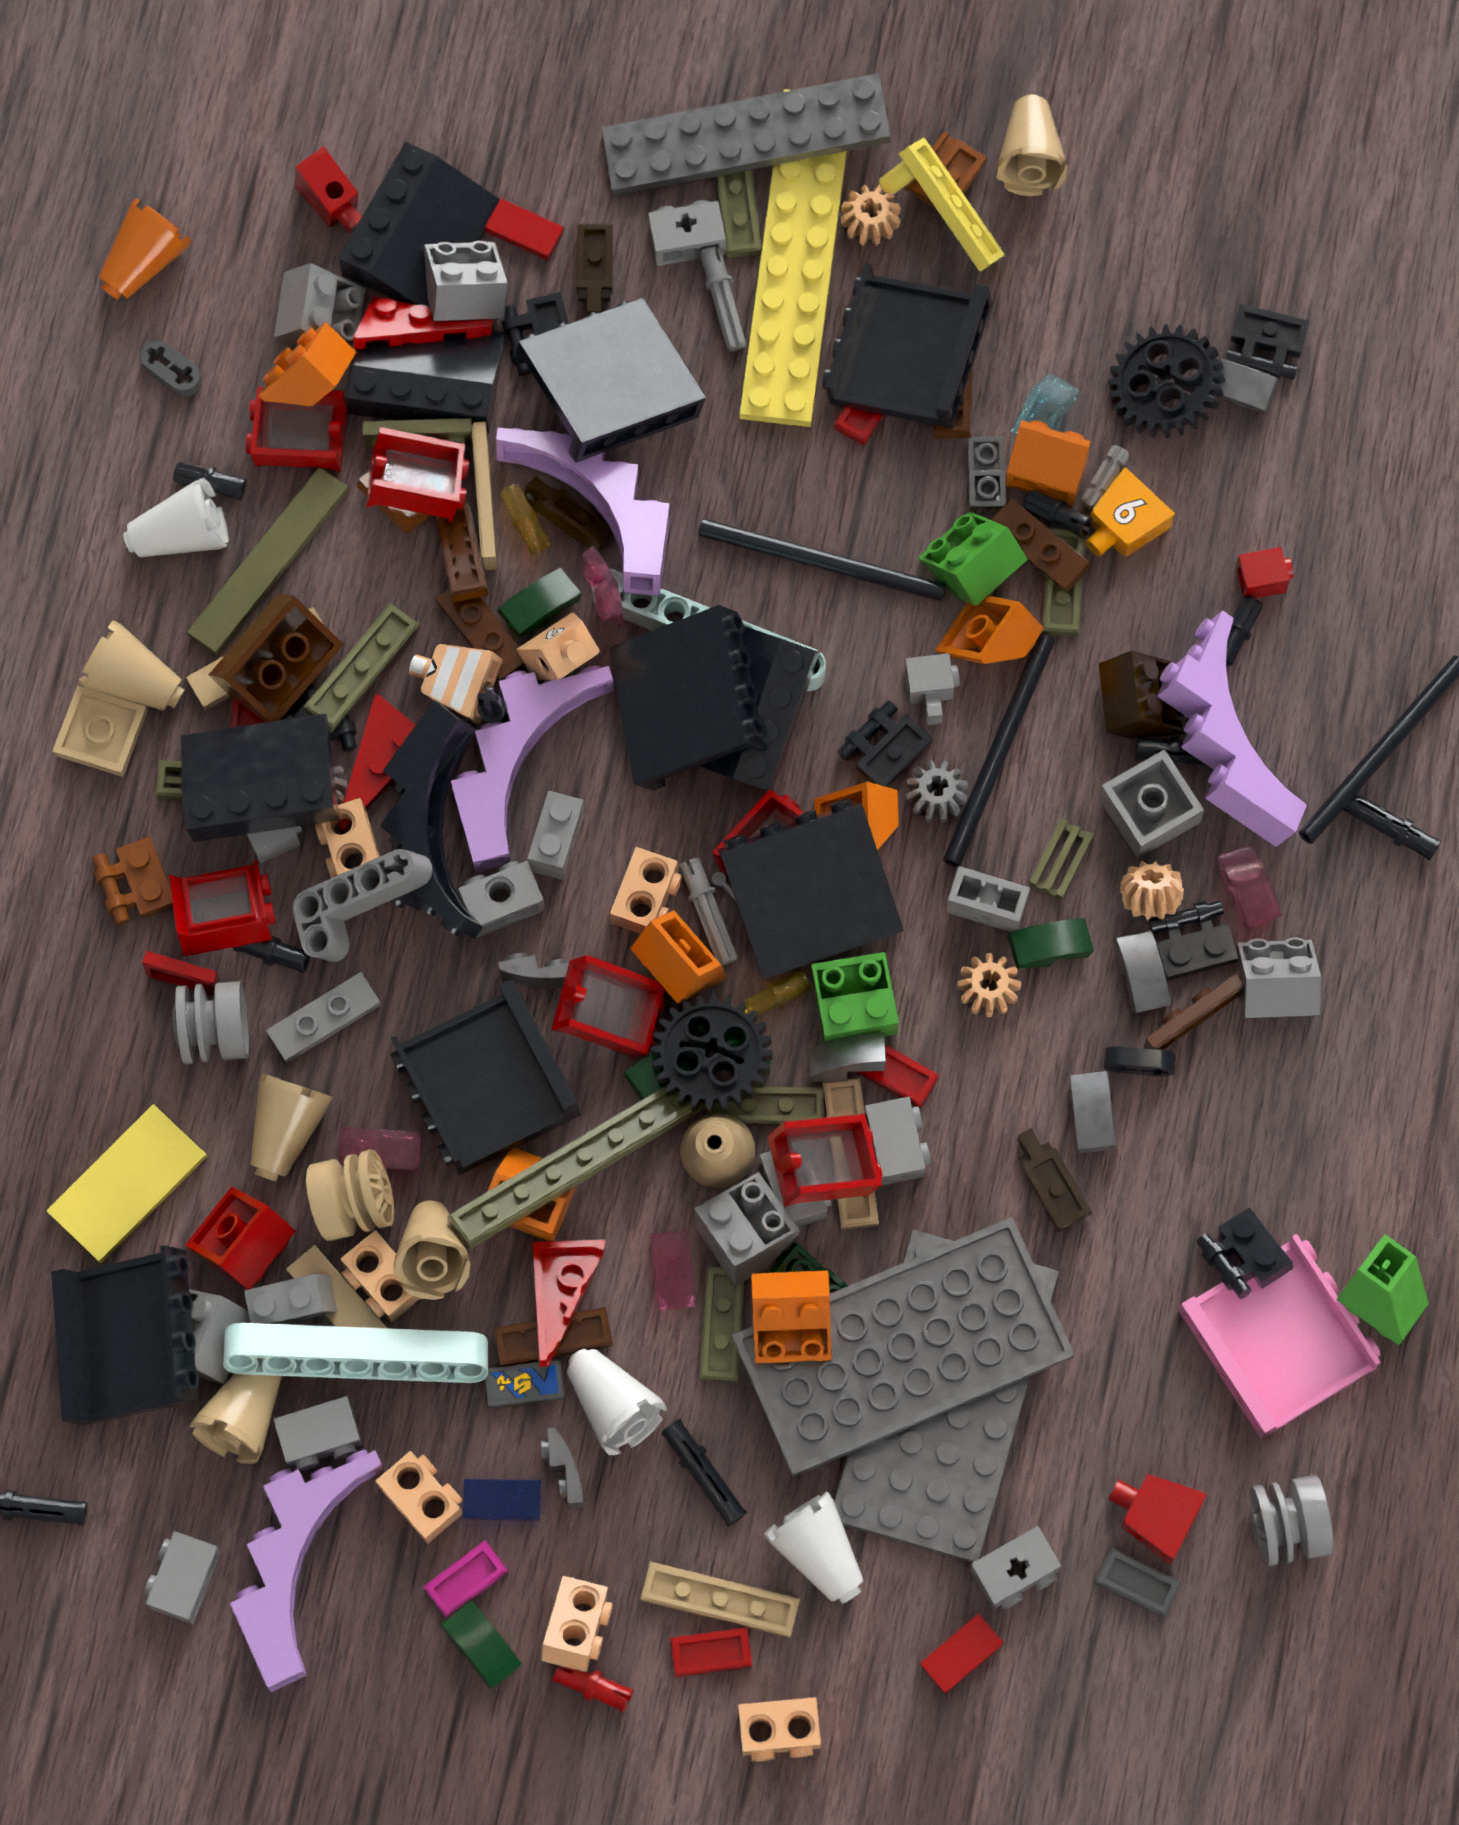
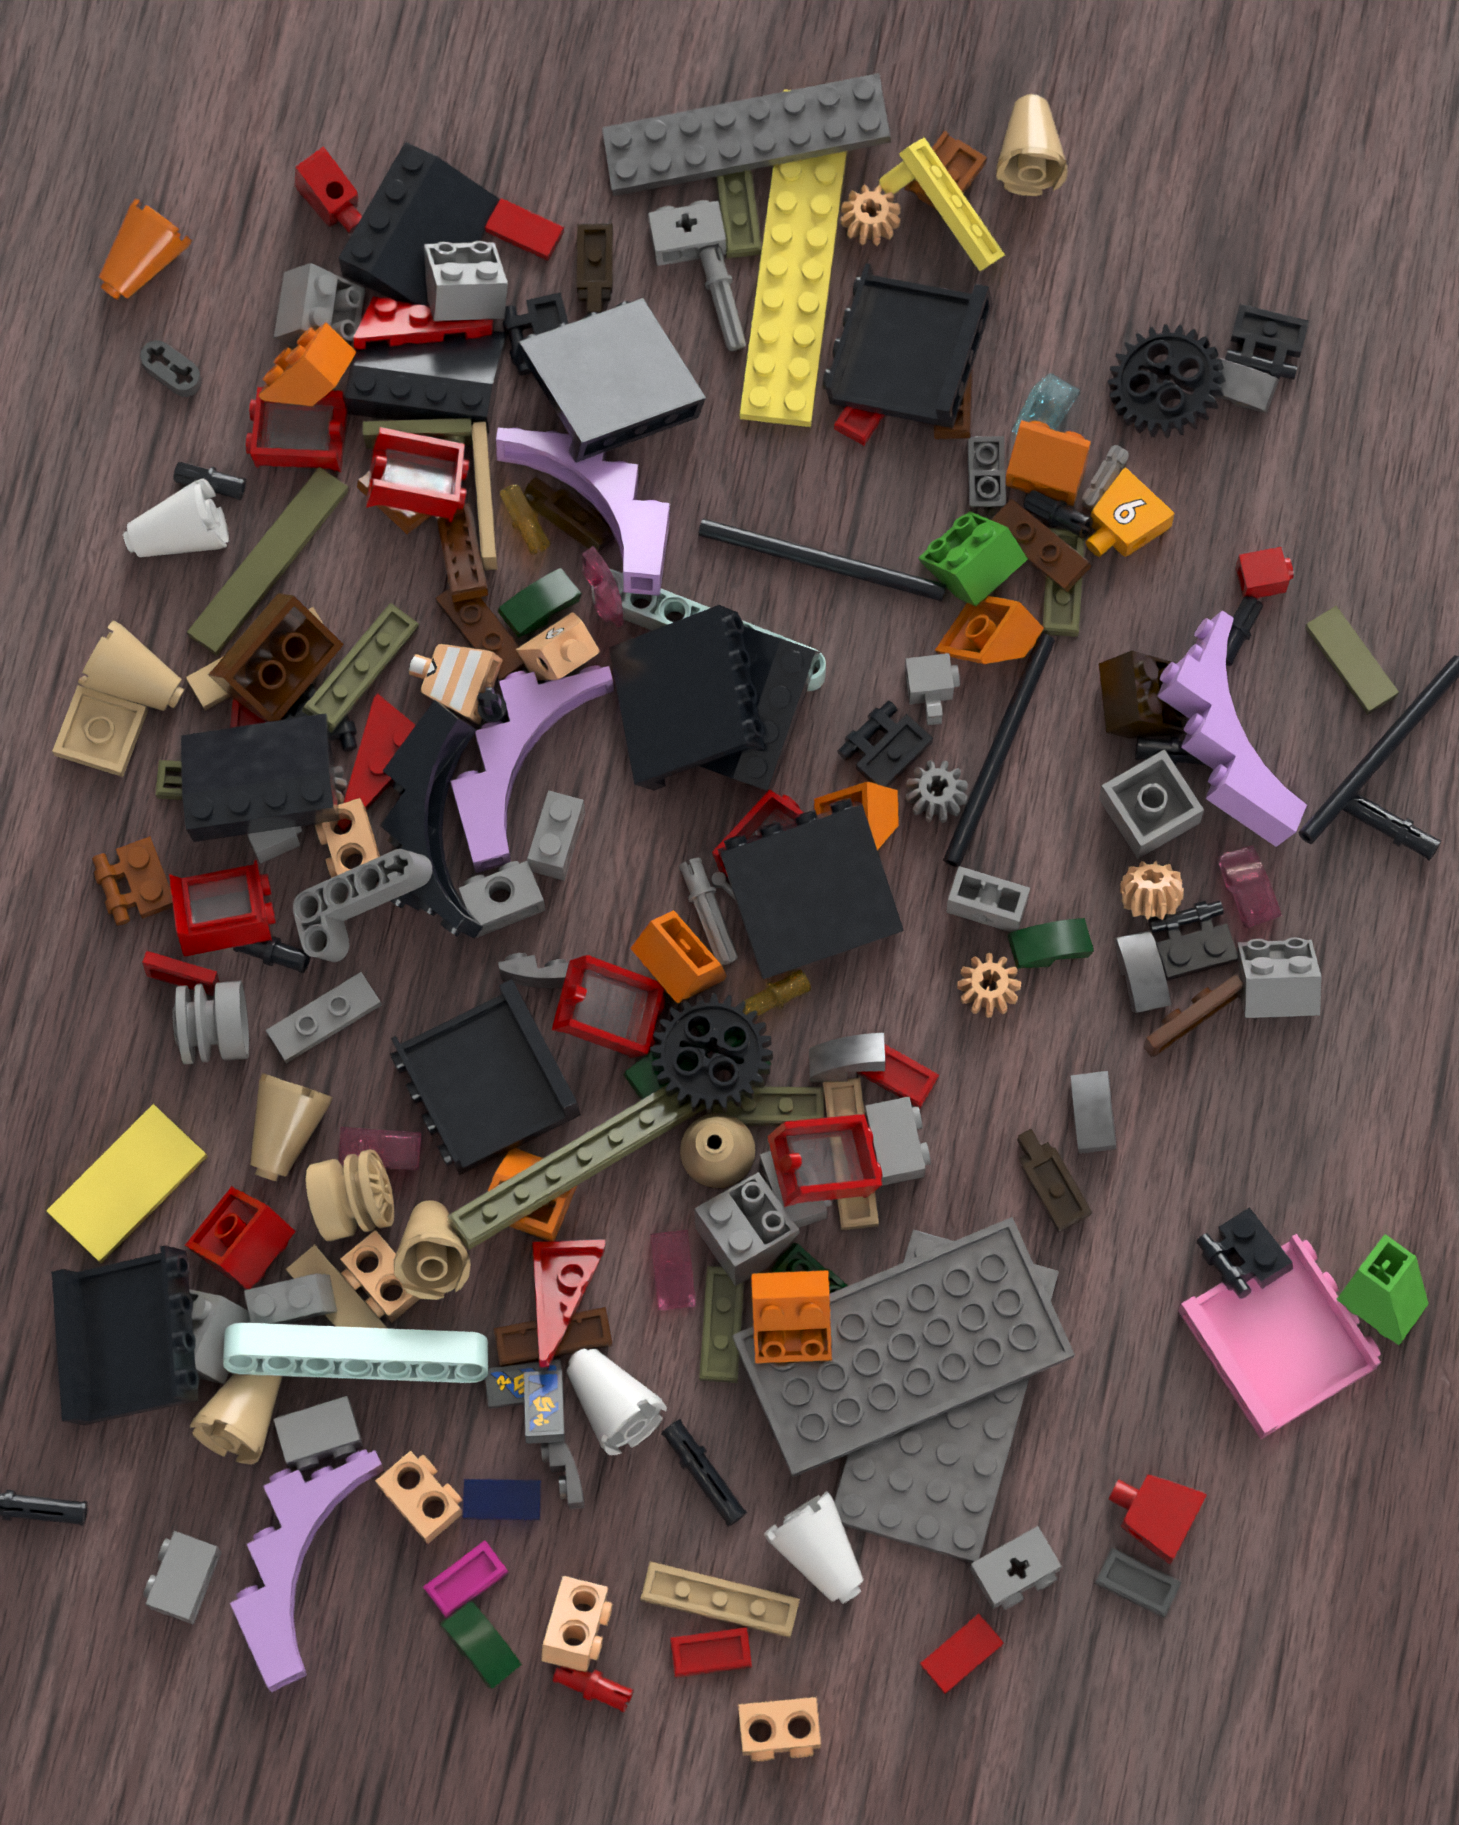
light nougat brick [610,847,682,934] -> none
bright green slope [811,952,899,1043] -> none
olive tile [1029,818,1094,900] -> none
black beam [1104,1046,1176,1077] -> none
light grey wheel [1249,1475,1334,1567] -> none
none -> tile [524,1370,565,1444]
none -> olive tile [1305,606,1399,715]

